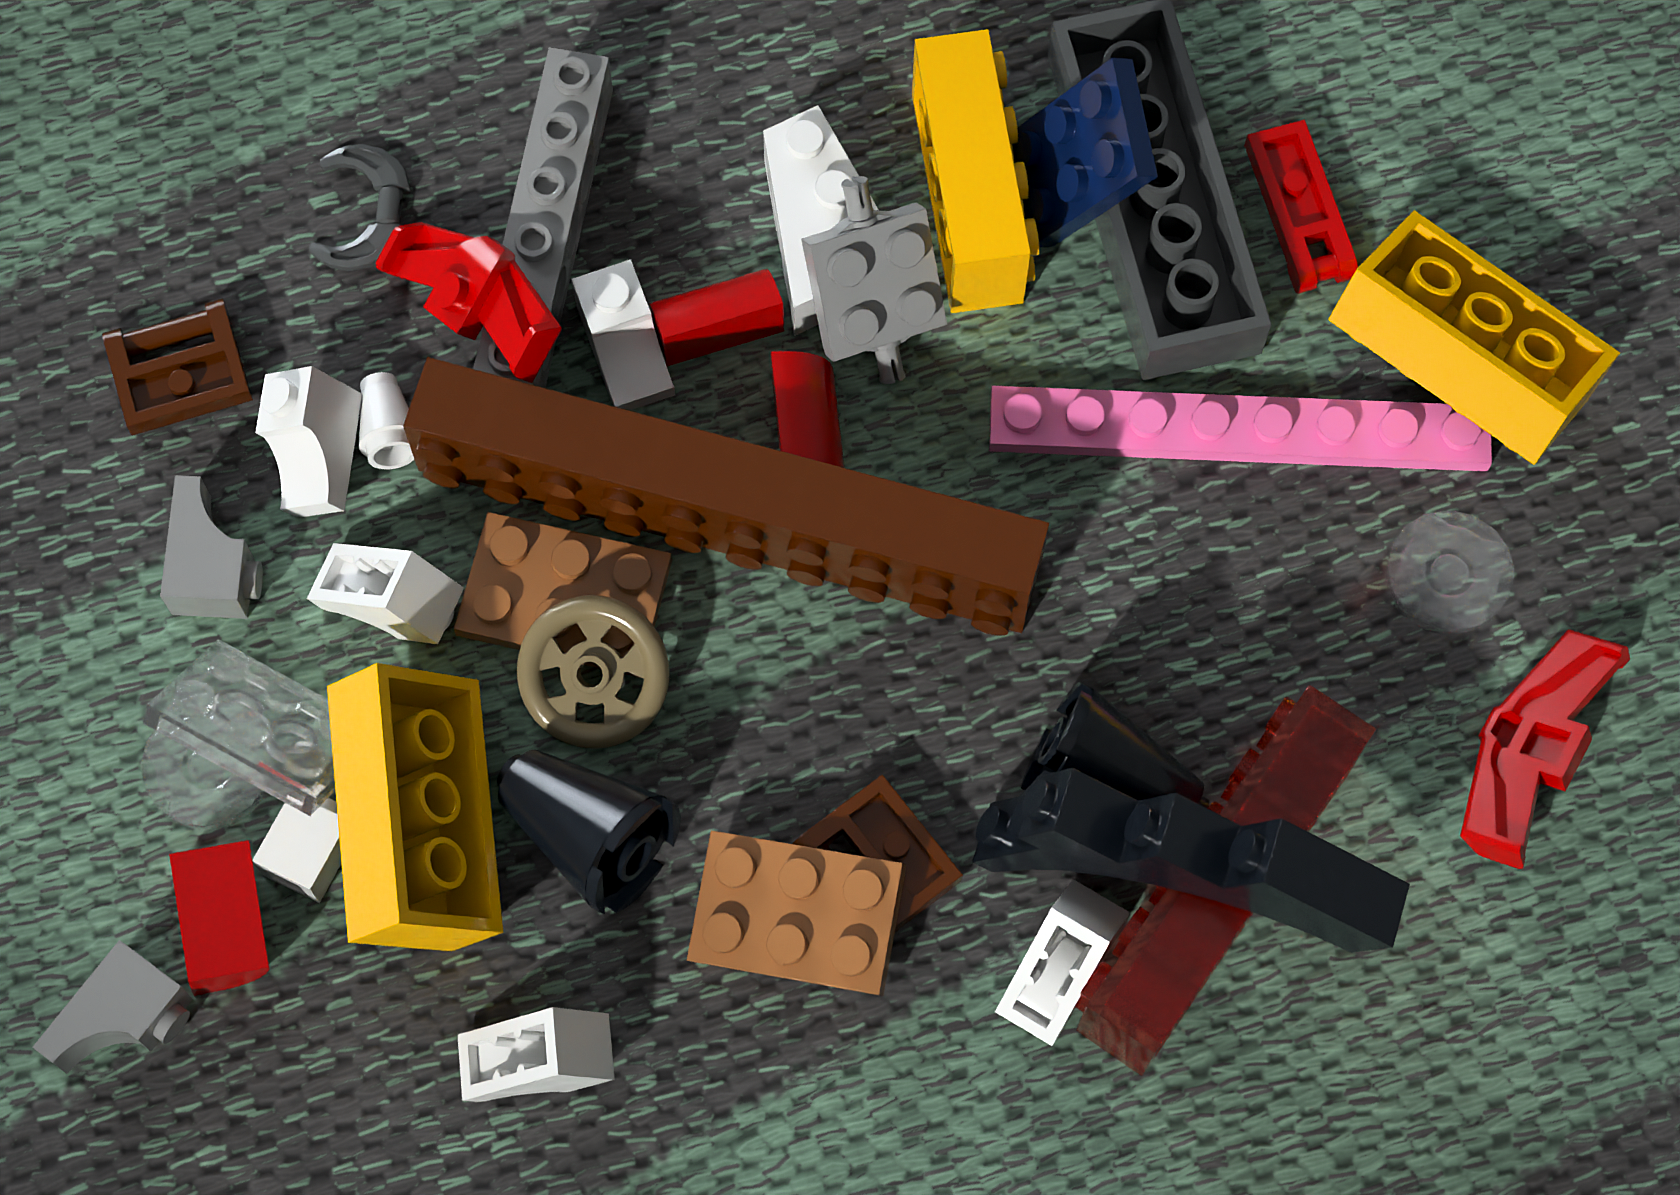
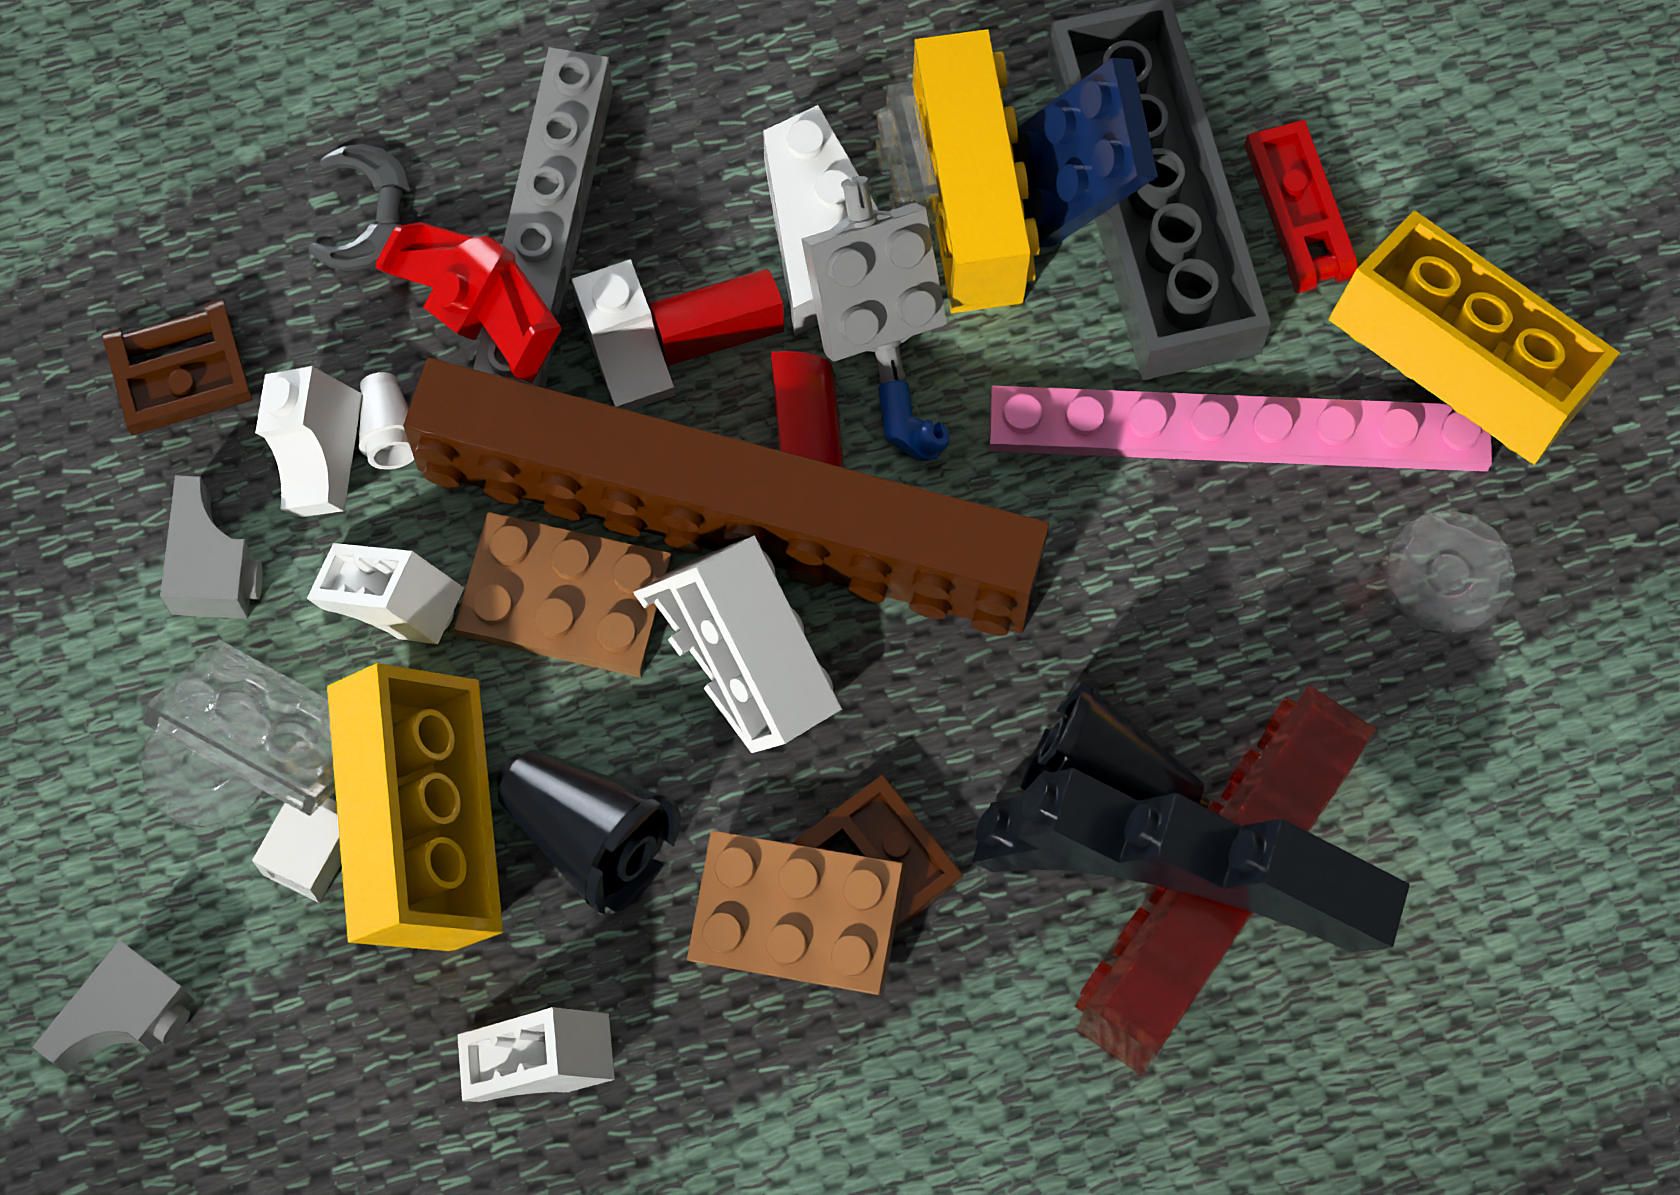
red brick [169,840,269,996] -> none
dark tan plate [517,595,670,749] -> none
white arch [995,879,1130,1046] -> none
red plate [1460,629,1630,869] -> none
none -> white wedge [633,535,842,753]
none -> clear plate [876,81,939,244]
none -> blue arm [878,380,950,461]

